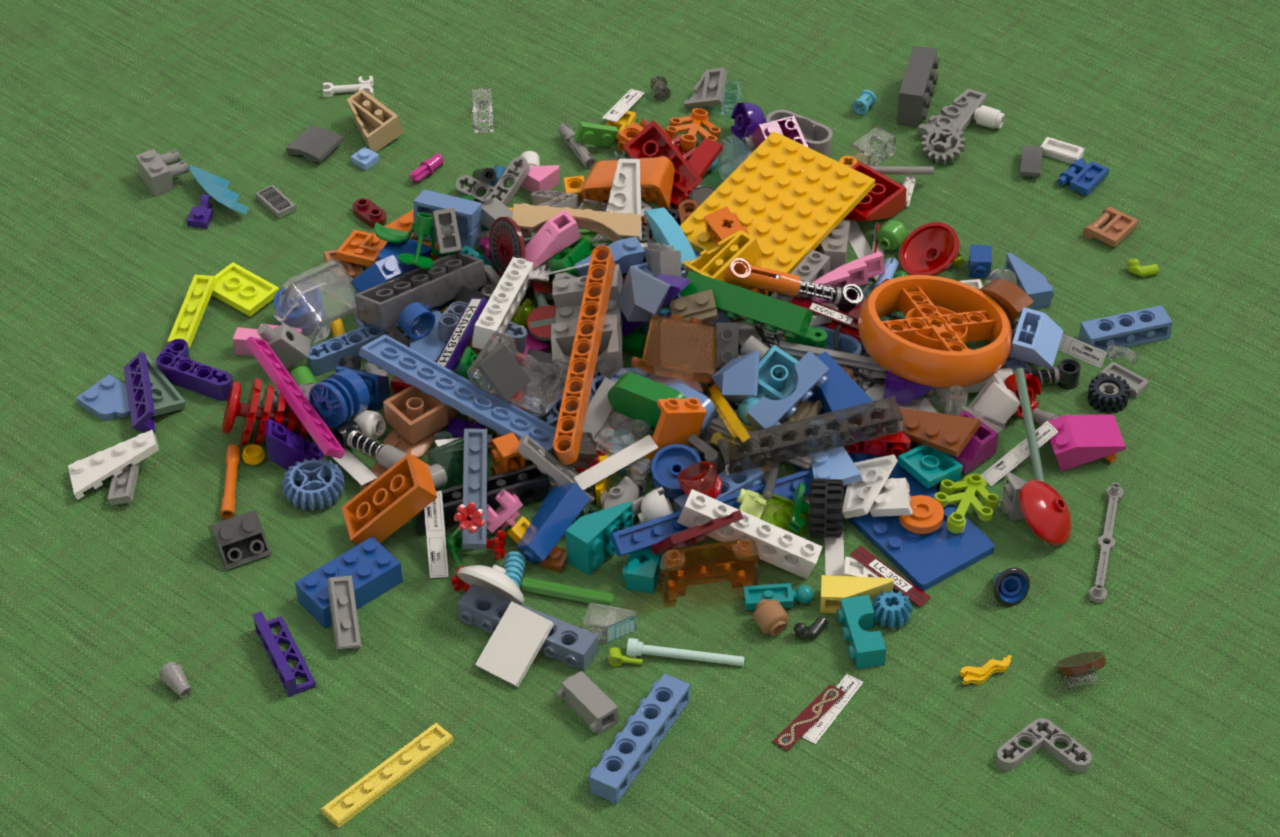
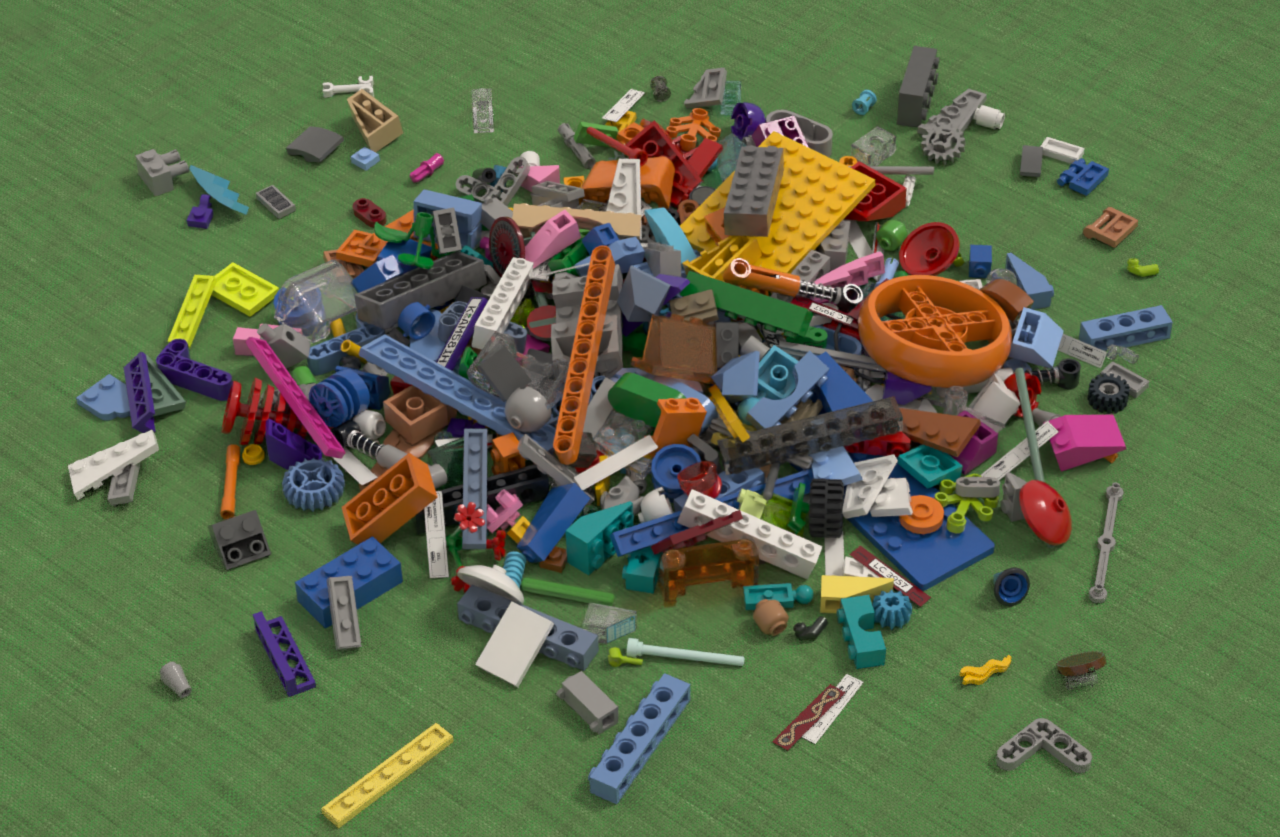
none -> yellow axle [341,339,367,364]
none -> light grey cylinder [504,387,551,433]
none -> light grey tile [532,181,585,202]
none -> blue panel [582,223,619,256]
none -> red piece [586,127,648,166]
none -> flat silver brick [724,145,784,237]
none -> light grey beam [955,477,1000,497]

